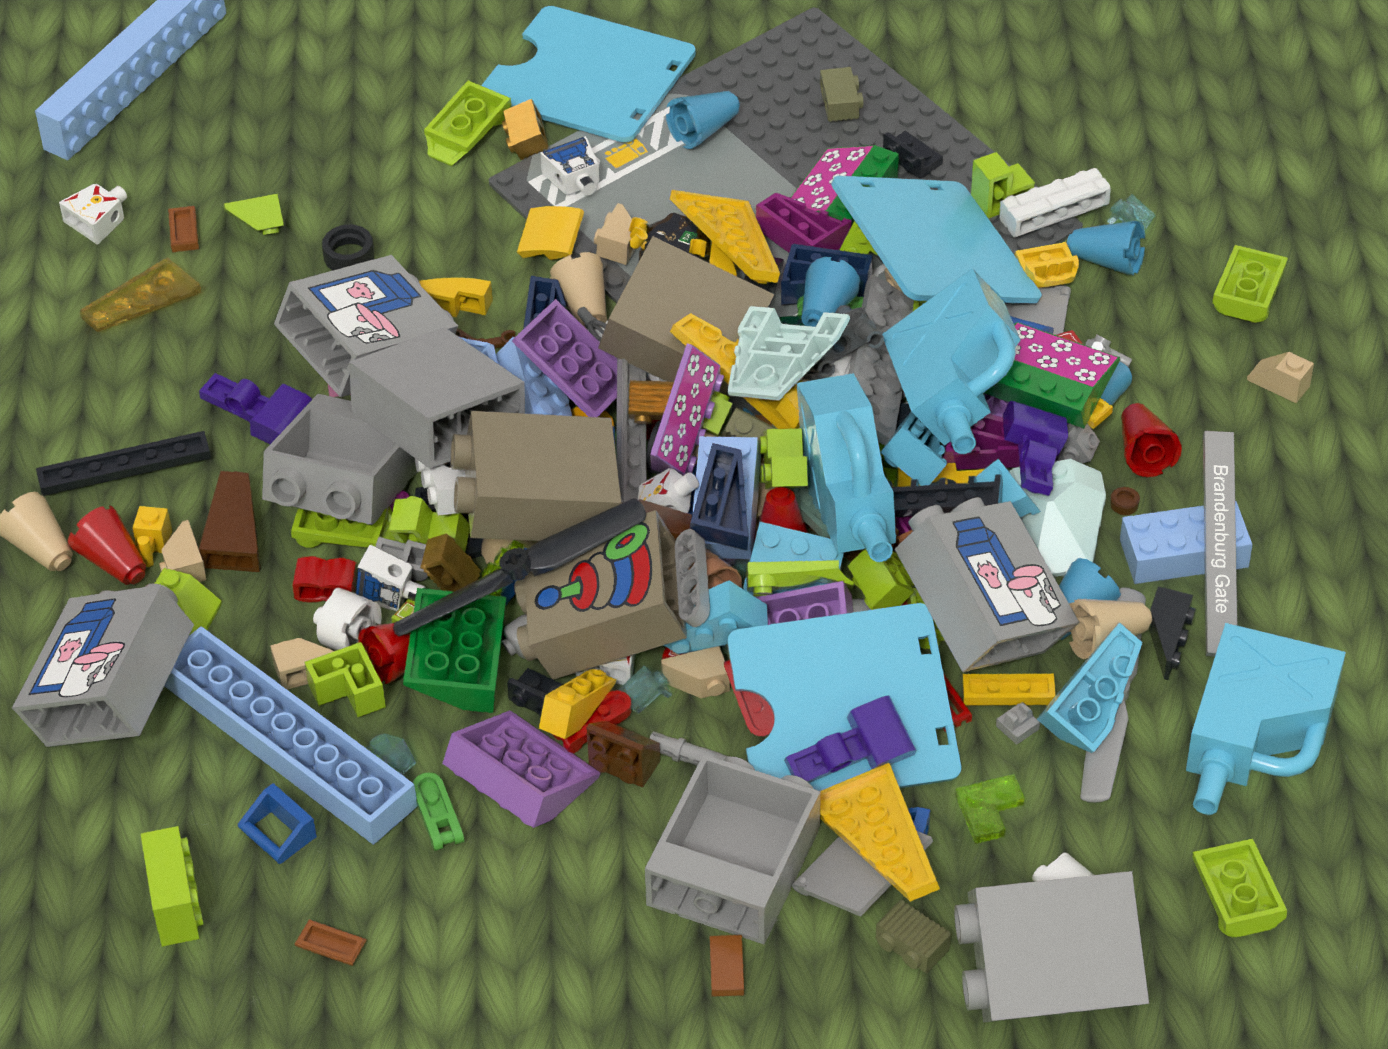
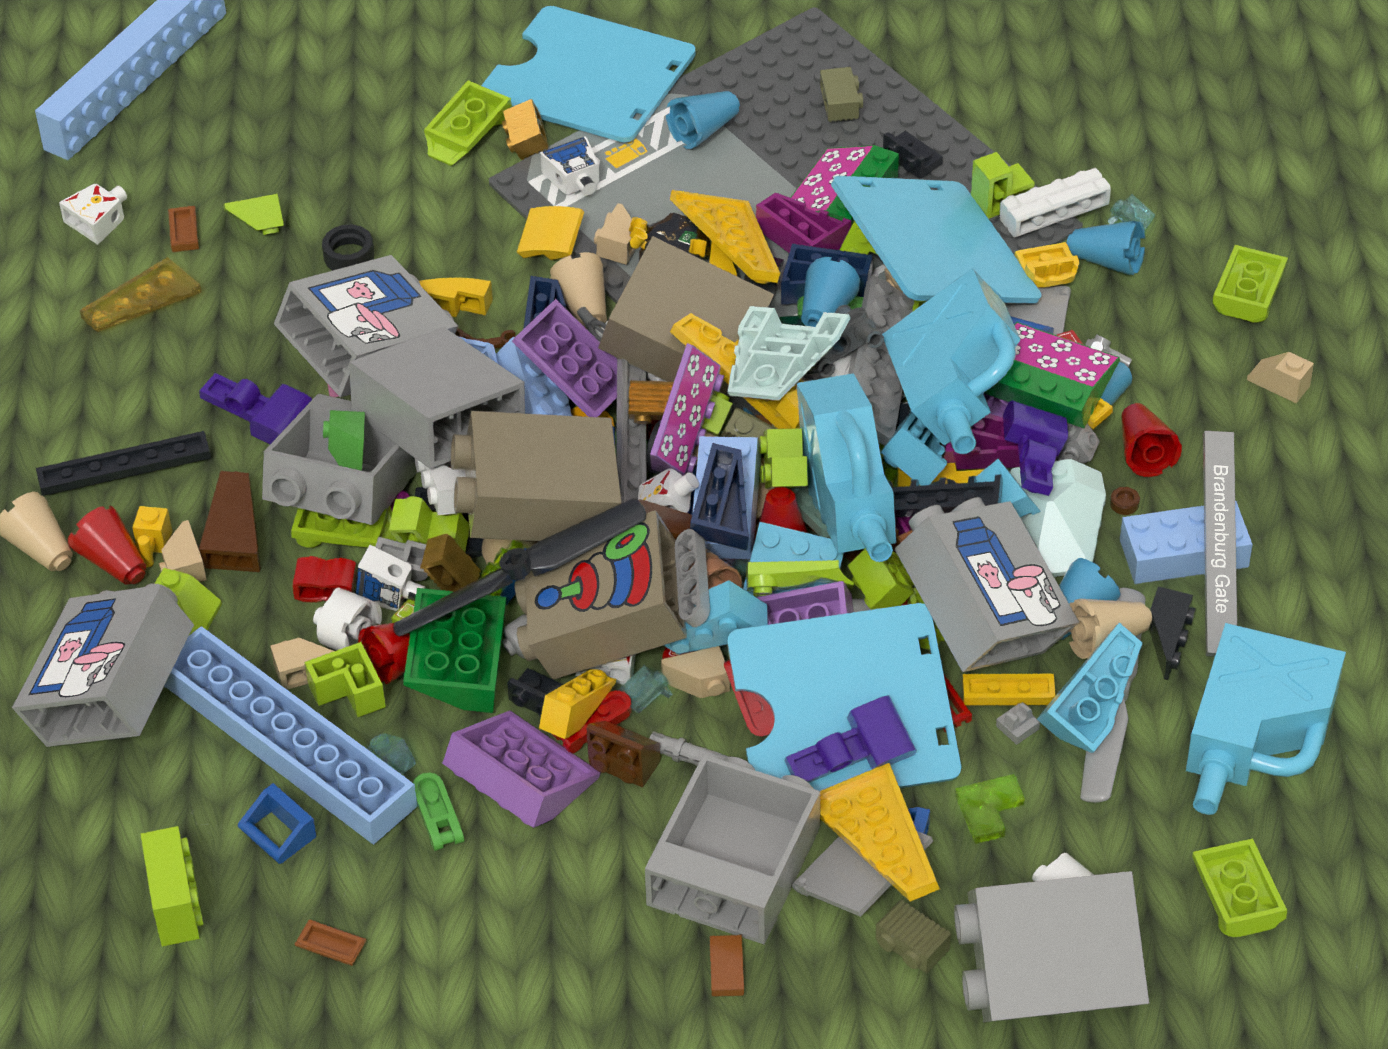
none -> bright green slope [323,410,365,471]

